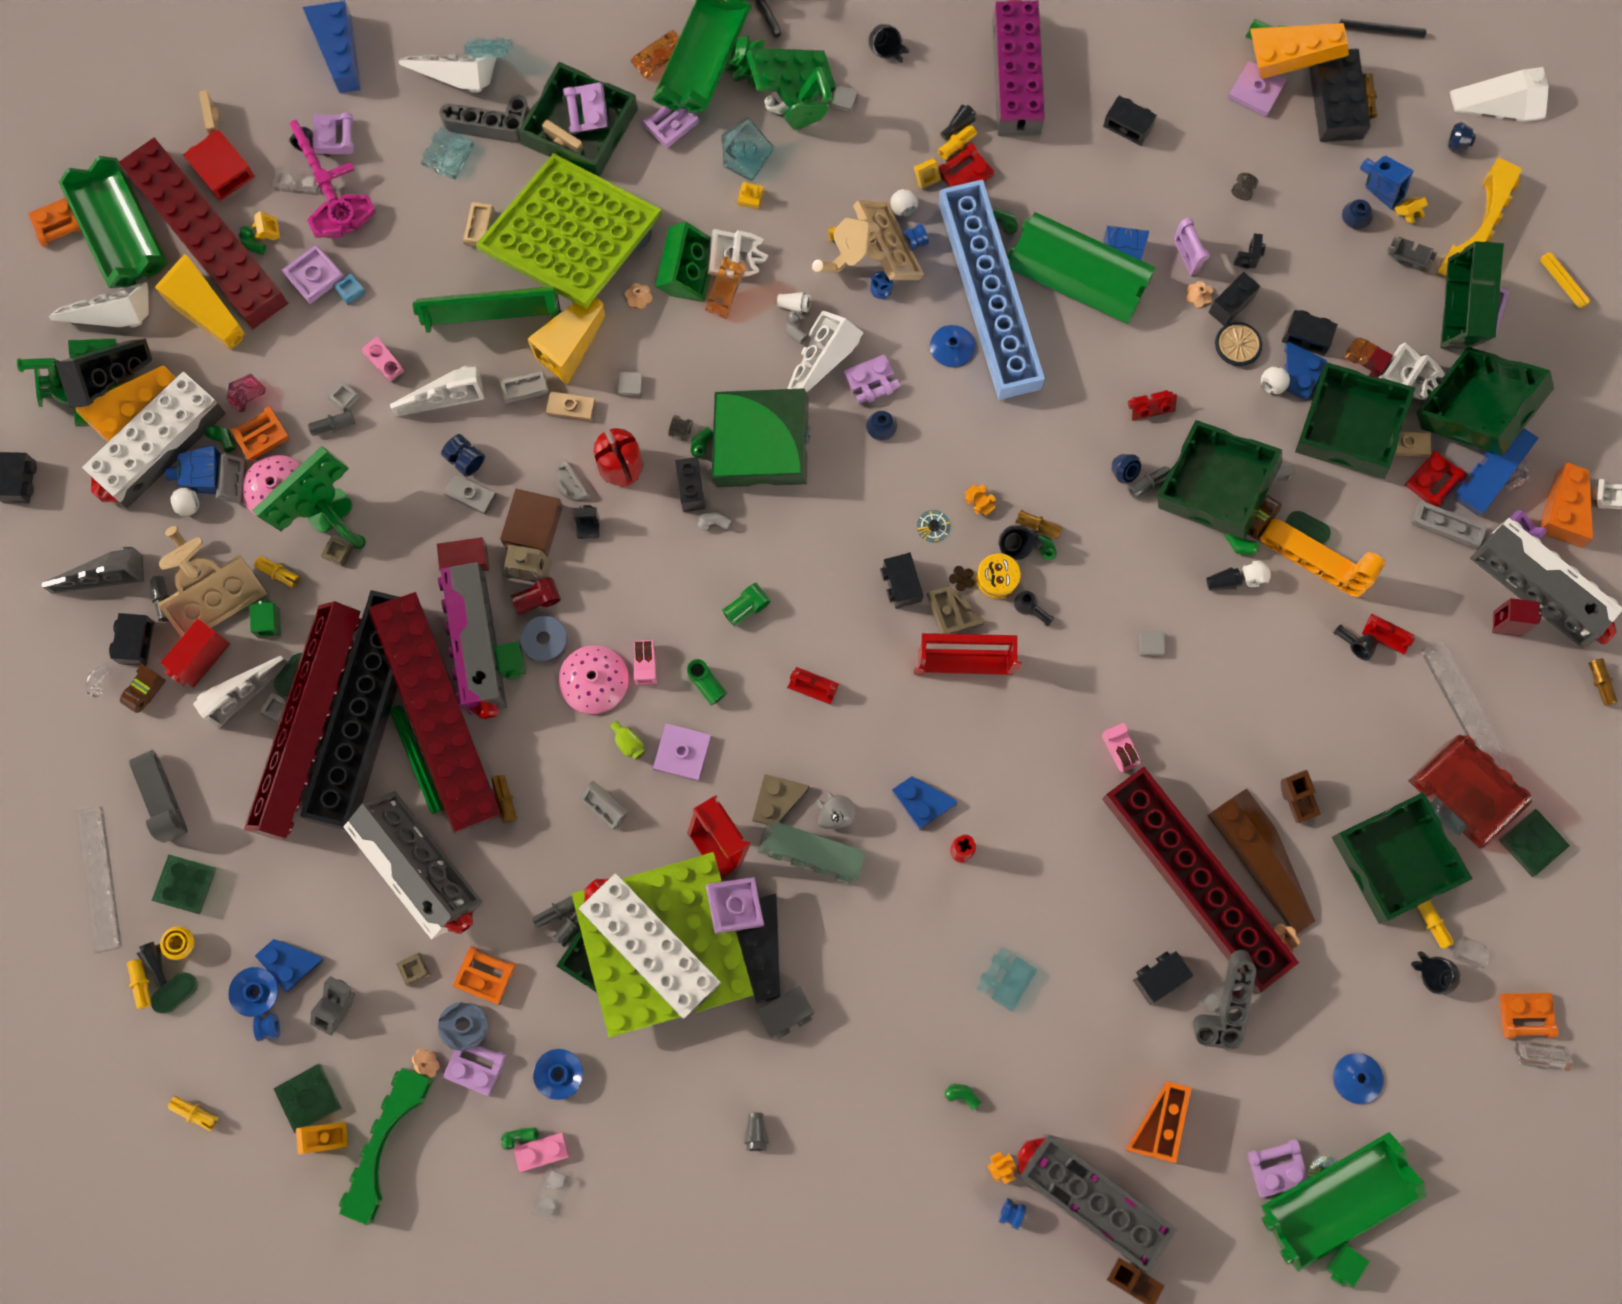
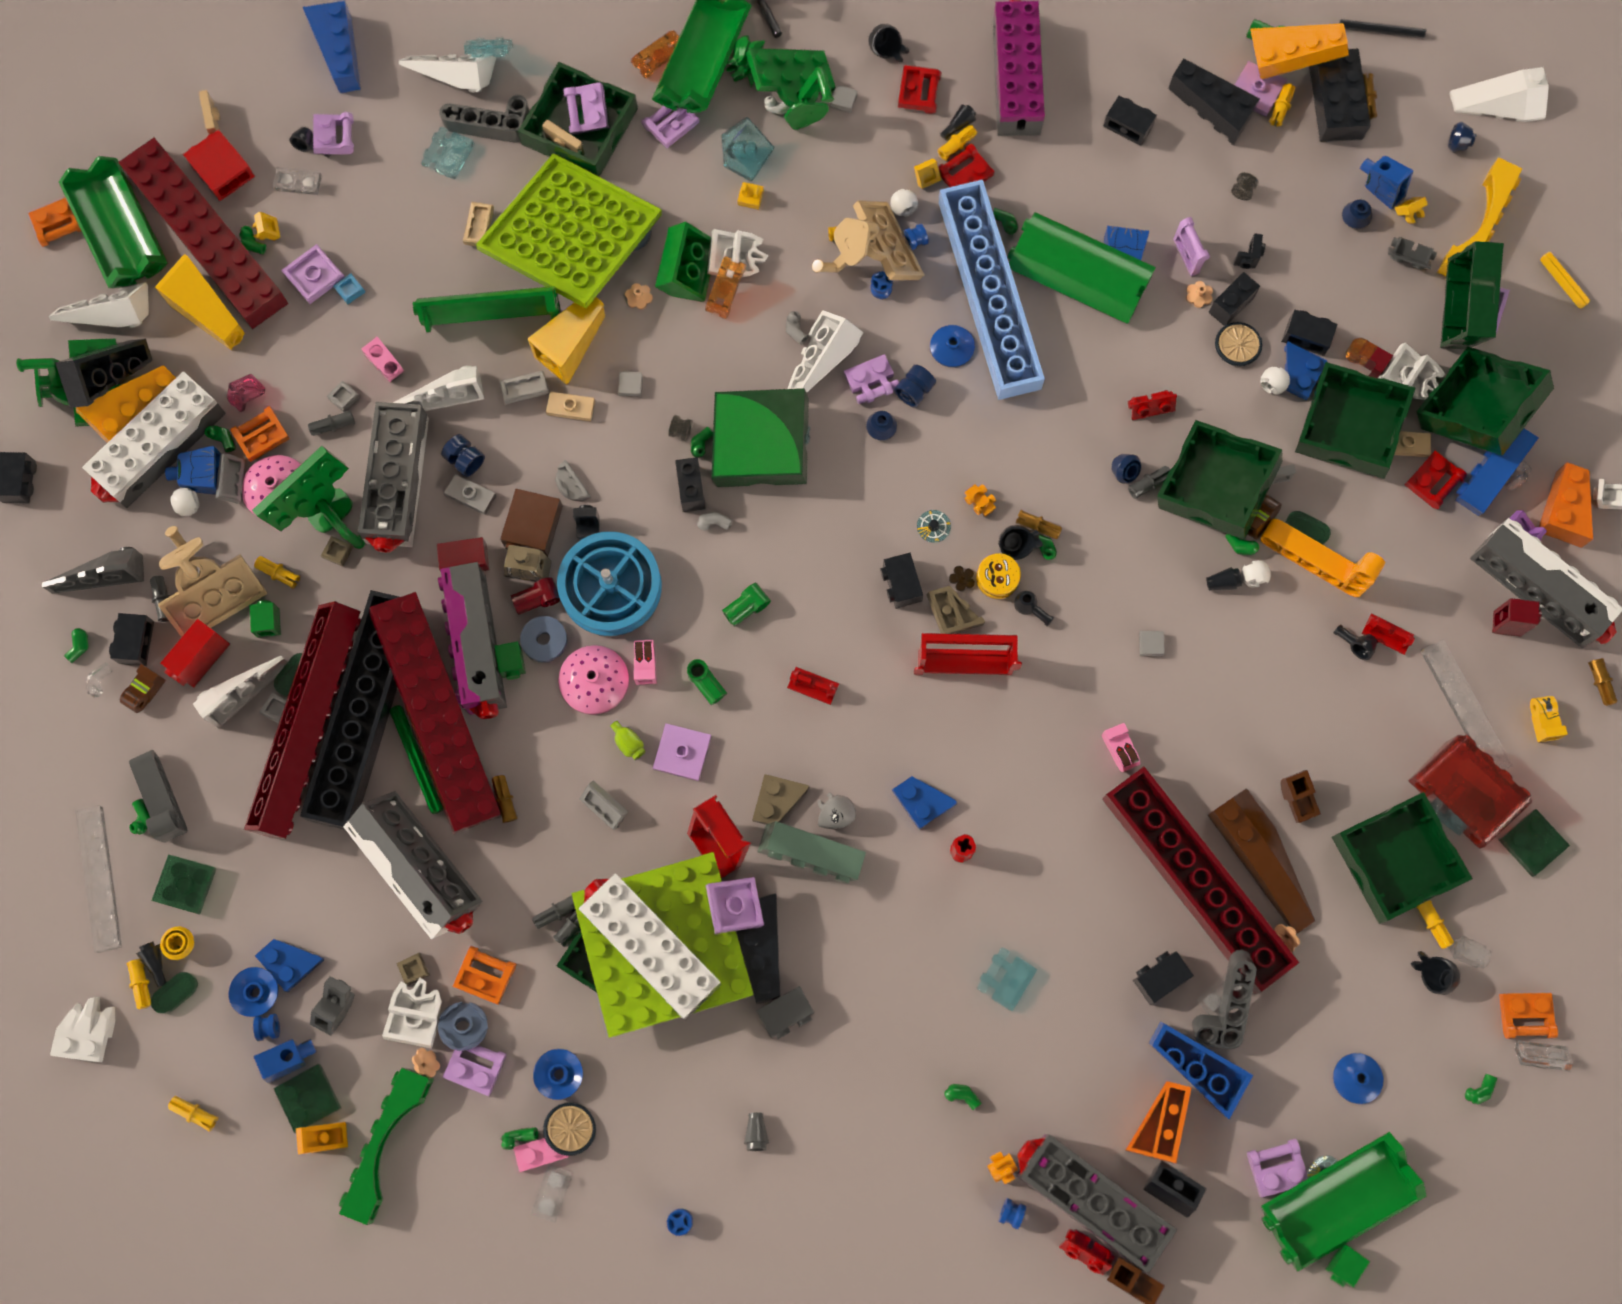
dark pink bar [289,120,376,238] -> none
red cylinder [593,428,644,487] -> none
white cone [777,292,811,314] -> none
light grey plate [1411,501,1487,549] -> none
none -> white plate [50,997,115,1063]
none -> green arm [64,628,89,663]
none -> green arm [129,799,150,835]
none -> blue torso [253,1039,317,1084]
none -> dark grey piece [358,402,429,553]
none -> white plate [382,978,441,1049]
none -> tan wheel [543,1103,596,1156]
none -> dark azure wheel [557,532,662,636]
none -> blue wheel [667,1209,693,1236]
none -> dark blue wheel [894,364,937,408]
none -> red plate [898,65,942,114]
none -> red hinge [1059,1229,1115,1275]
none -> black brick [1143,1160,1207,1218]
none -> blue wedge [1149,1021,1253,1120]
none -> black wedge [1168,58,1260,145]
none -> yellow axle [1269,83,1296,127]
none -> green arm [1465,1074,1497,1105]
none -> yellow leg [1530,696,1568,743]

